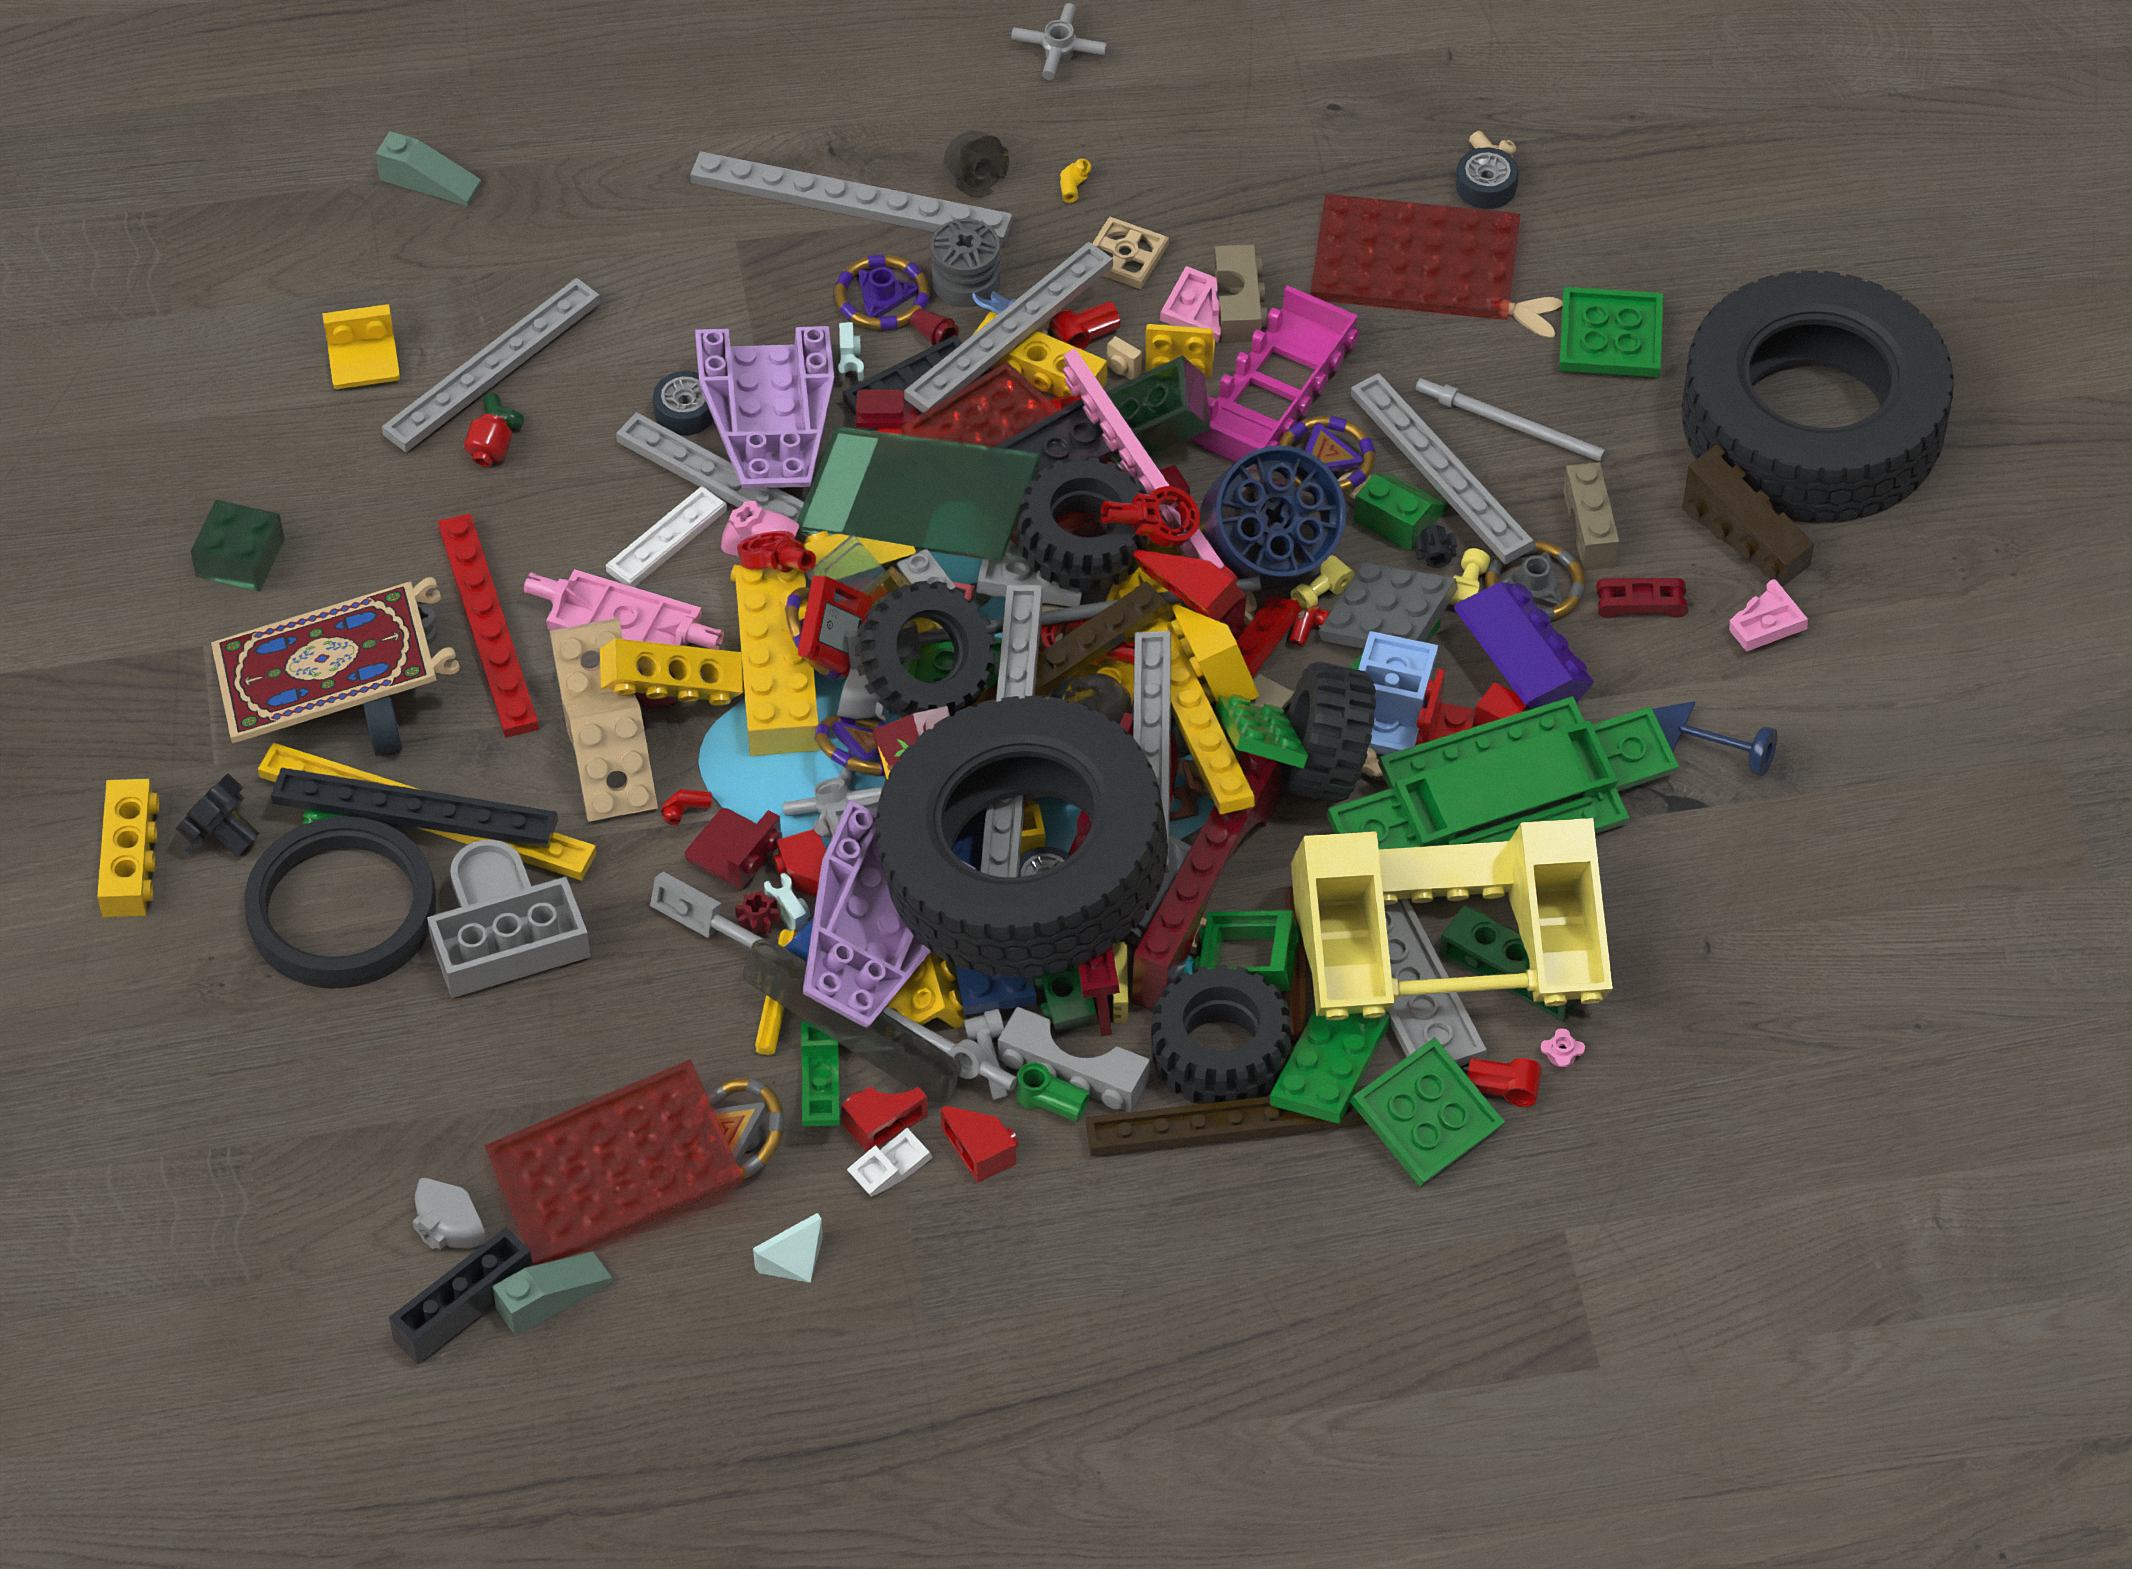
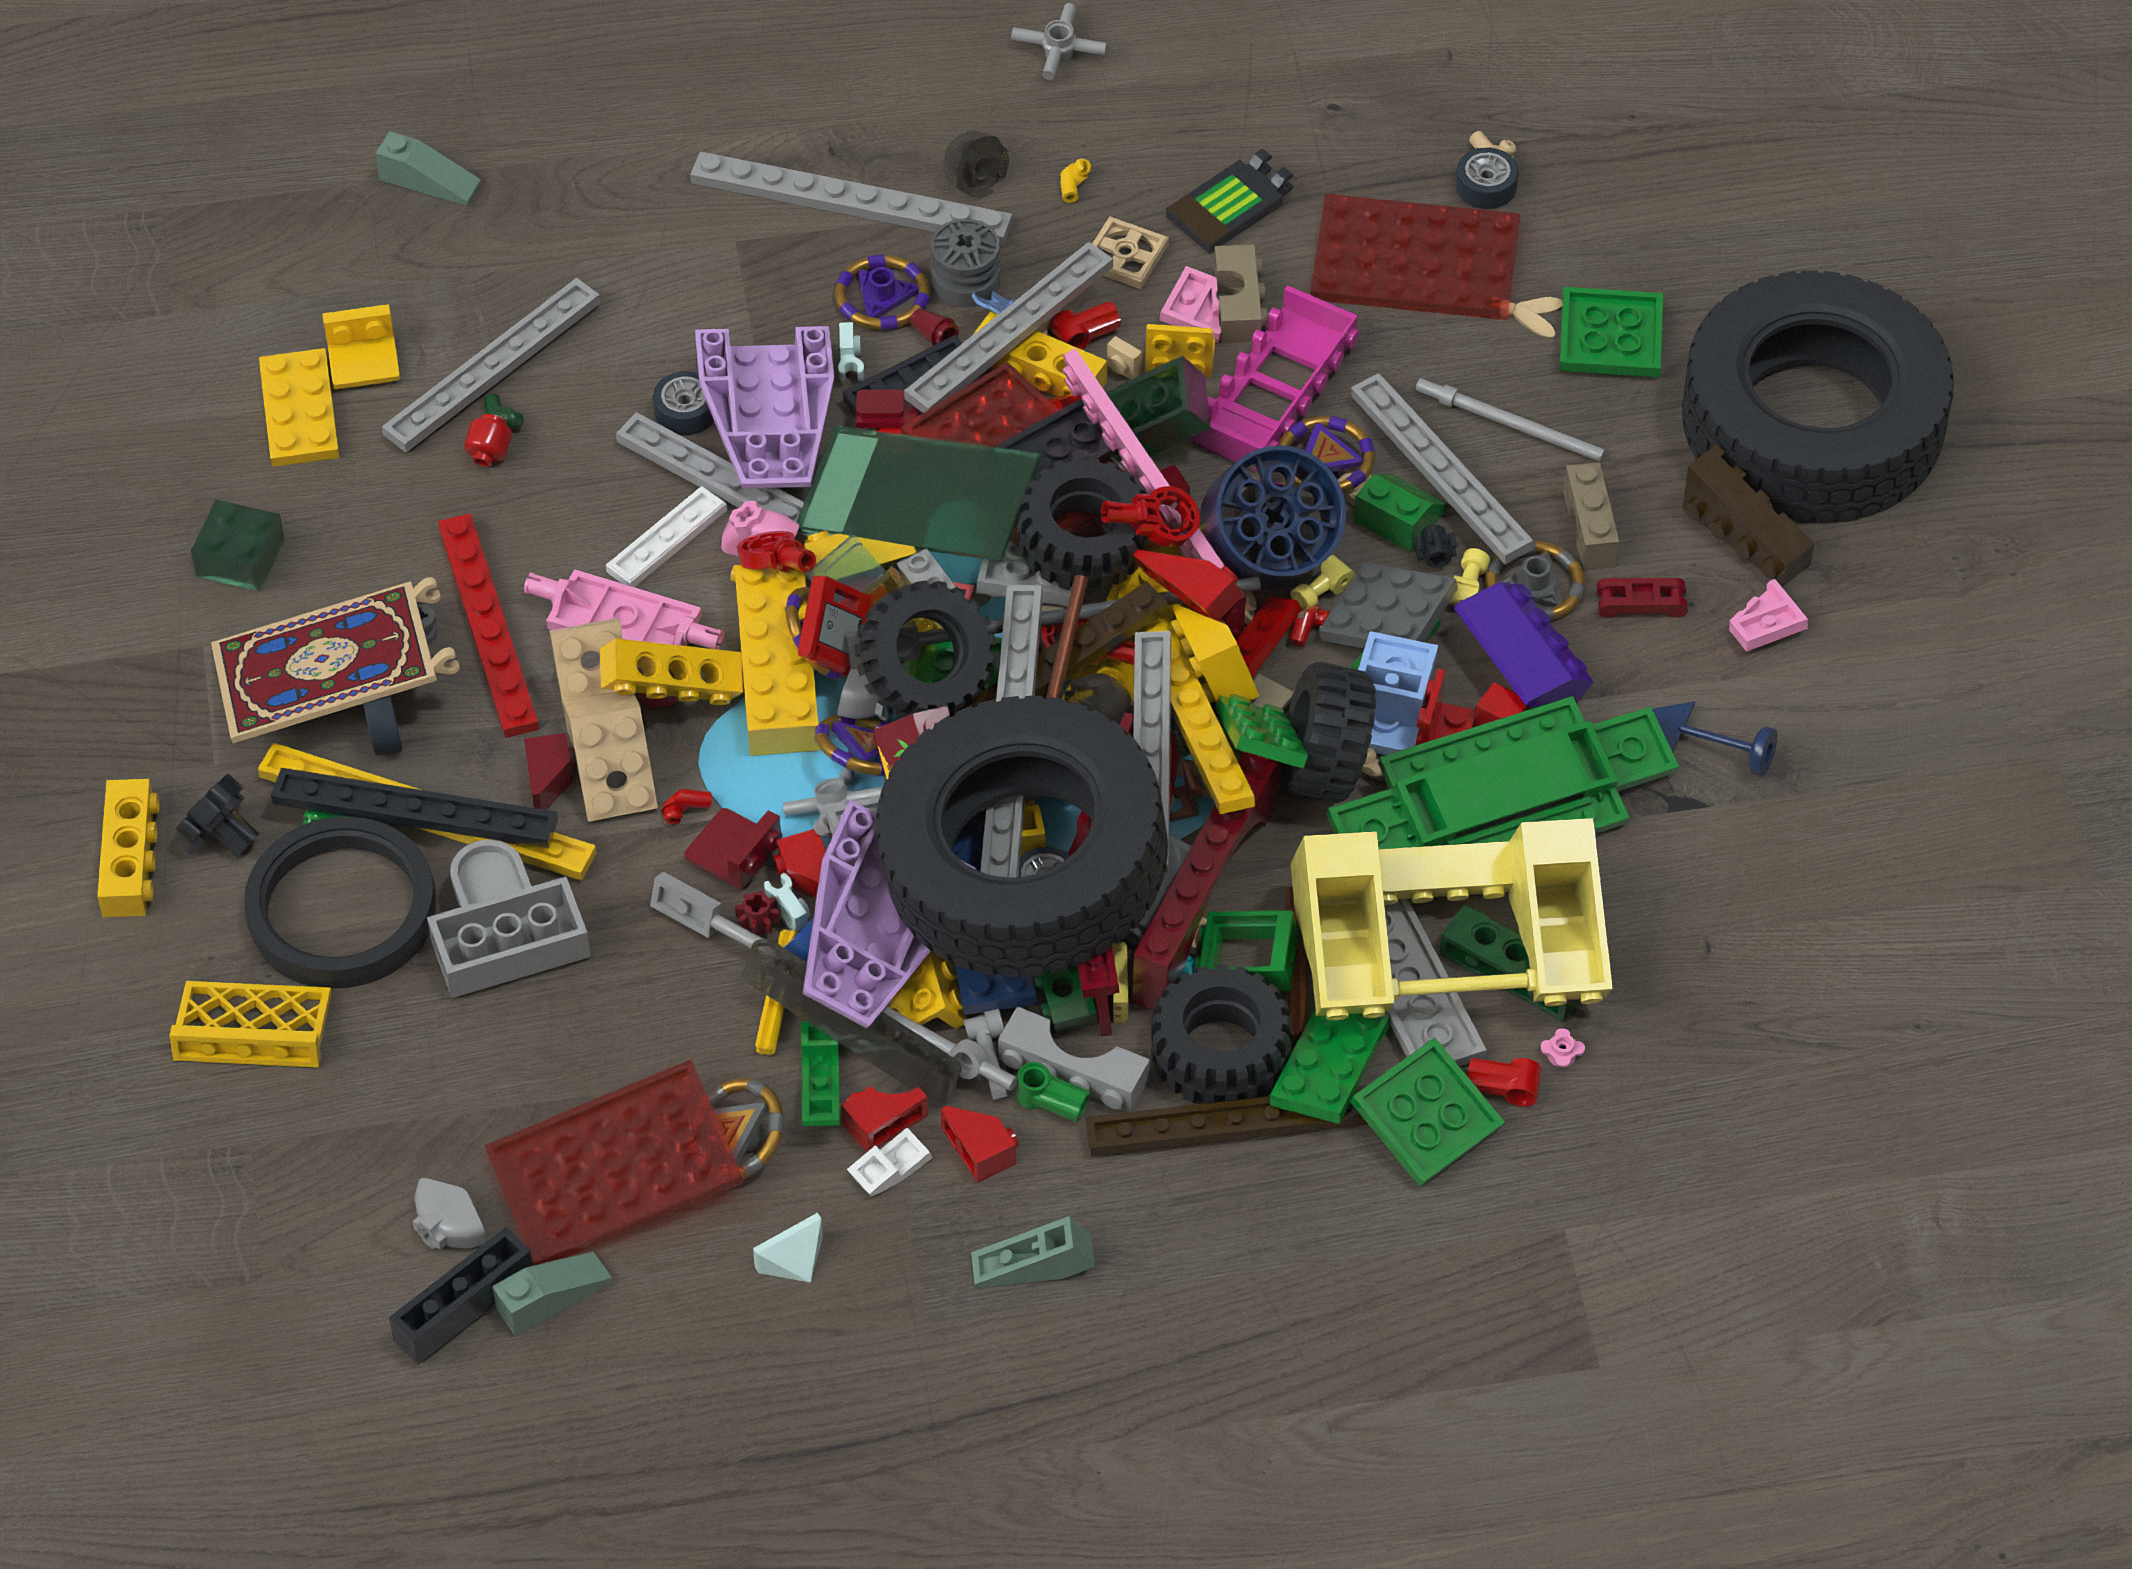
none -> yellow fence [169,981,331,1068]
none -> yellow plate [259,348,340,467]
none -> dark red slope [524,733,577,810]
none -> sand green slope [971,1216,1095,1288]
none -> copper bar [1046,575,1088,699]
none -> tile [1166,149,1294,254]

